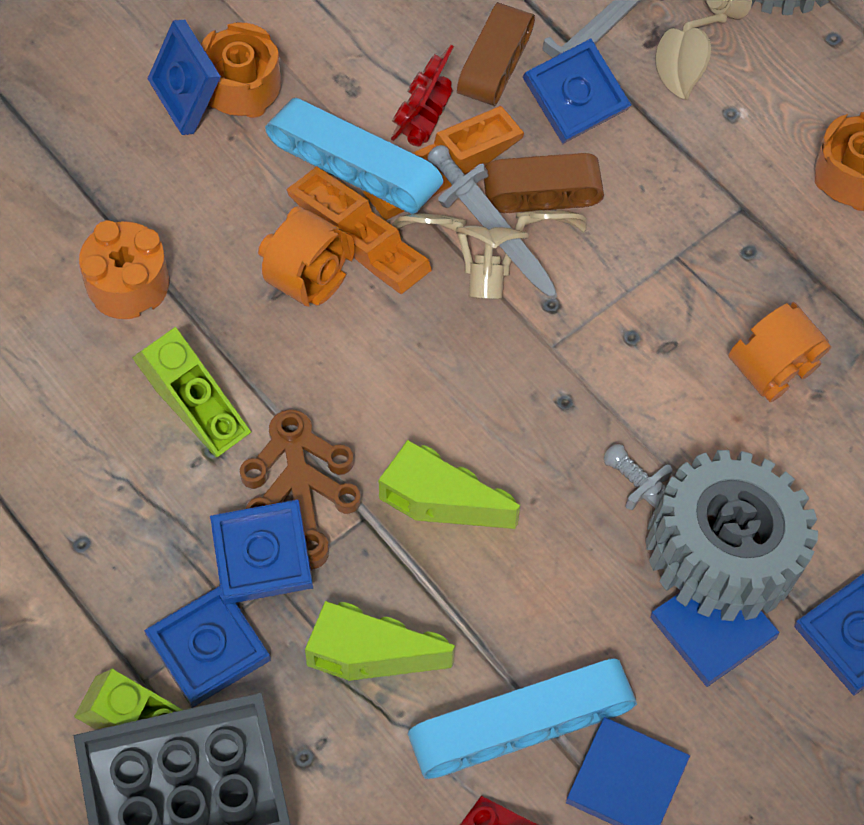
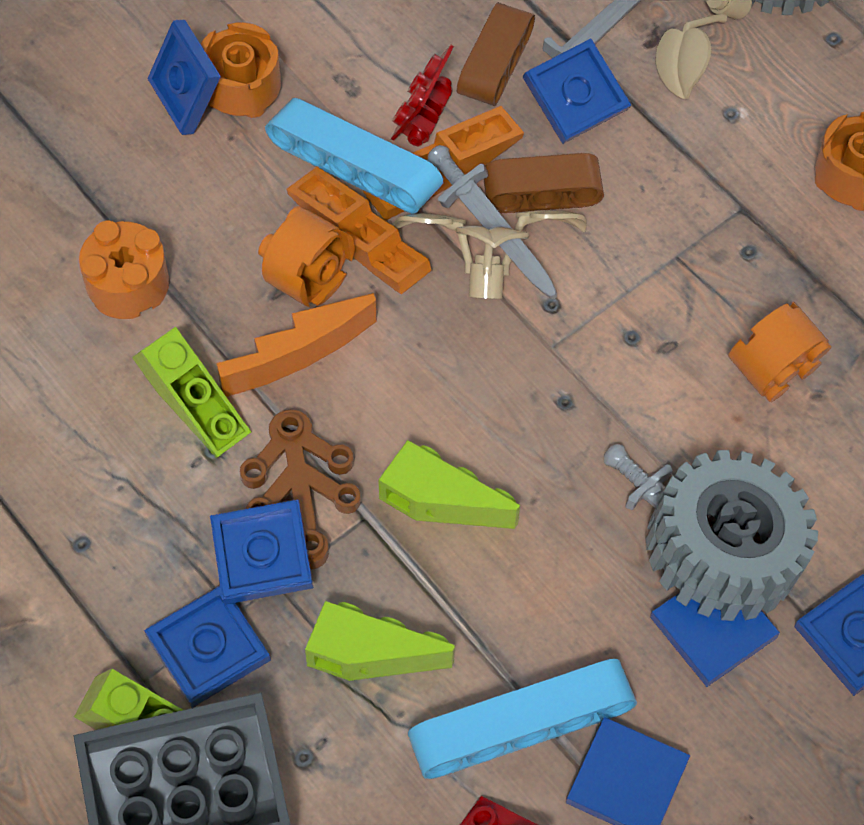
none -> orange slope [216,293,377,397]

